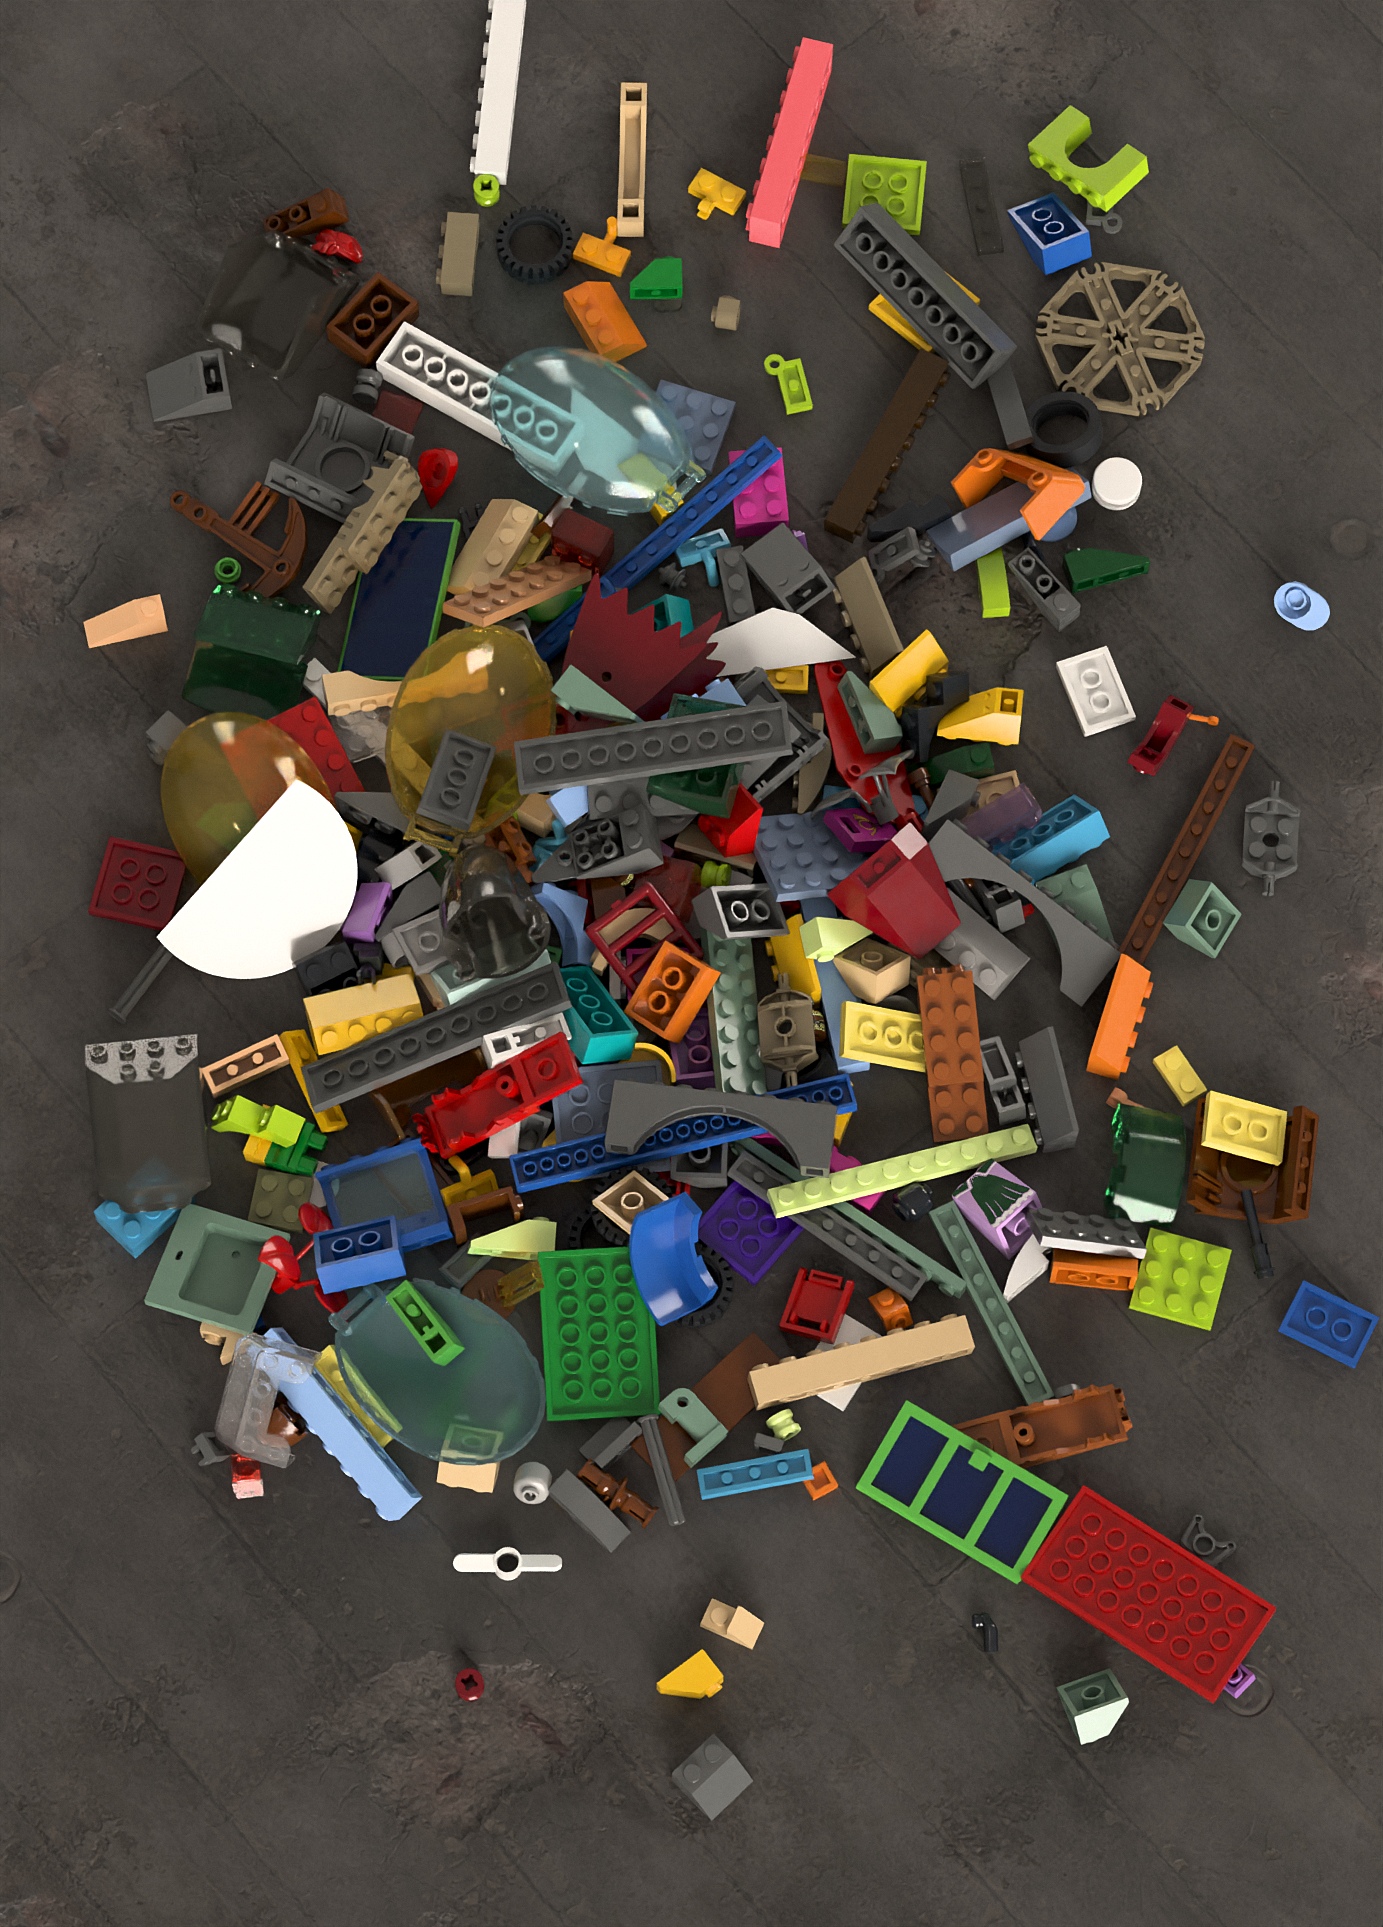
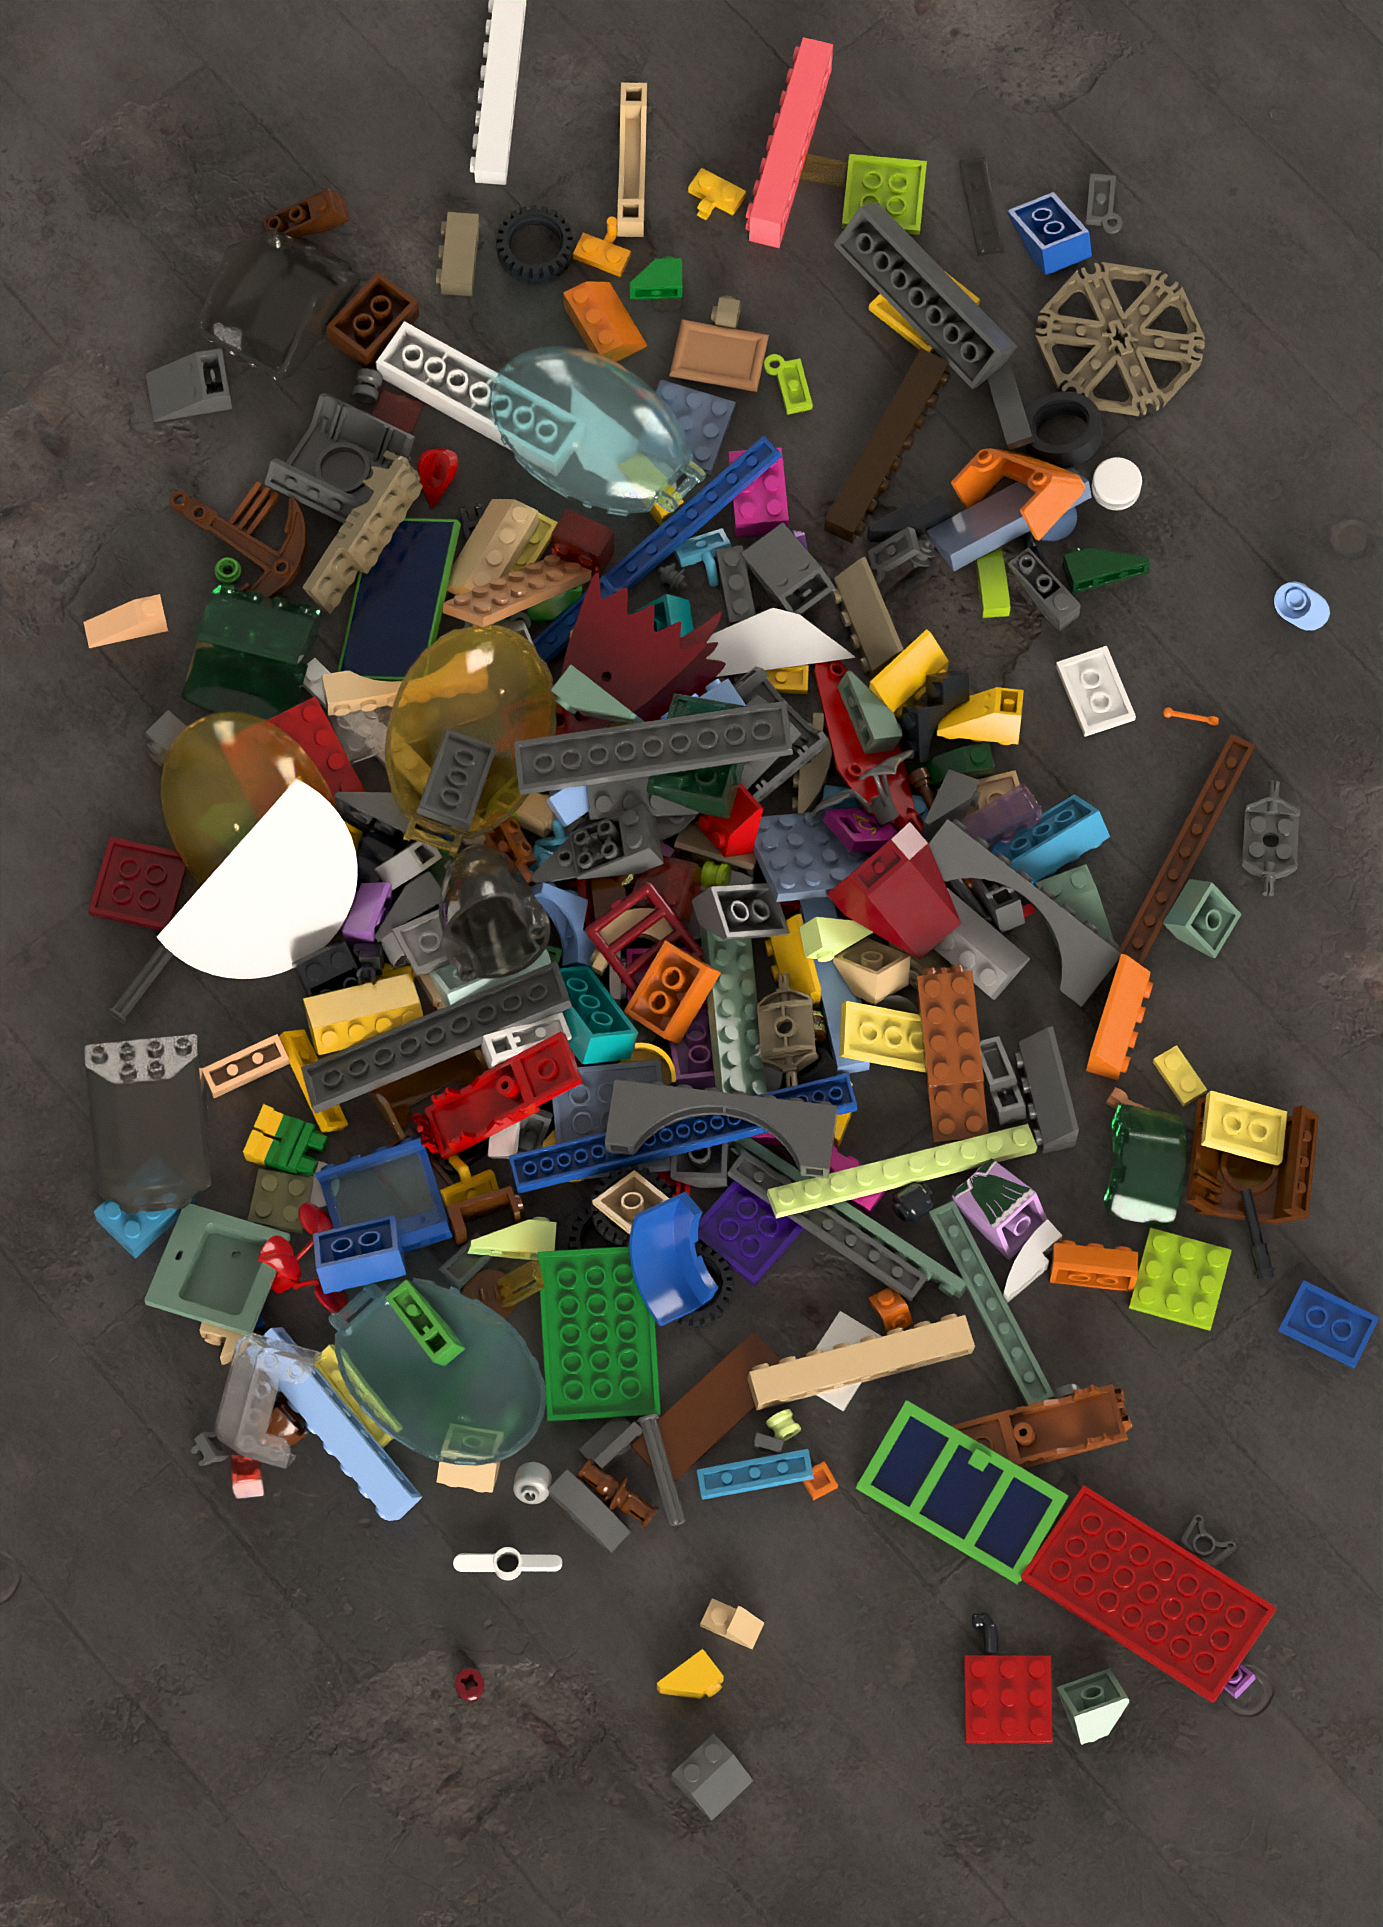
lime arch [211,1095,305,1148] -> none
red hat [311,229,363,263] -> none
lime wheel [473,174,500,207] -> none
reddish brown plate [531,472,589,539] -> none
sand green piece [658,1388,728,1468] -> none
red container [779,1267,855,1345] -> none
dark grey plate [1025,1208,1147,1259] -> none
lime arch [1028,105,1149,212] -> none
dark red arch [1127,695,1194,776] -> none
none -> medium nougat piece [669,319,769,392]
none -> red plate [964,1655,1053,1743]

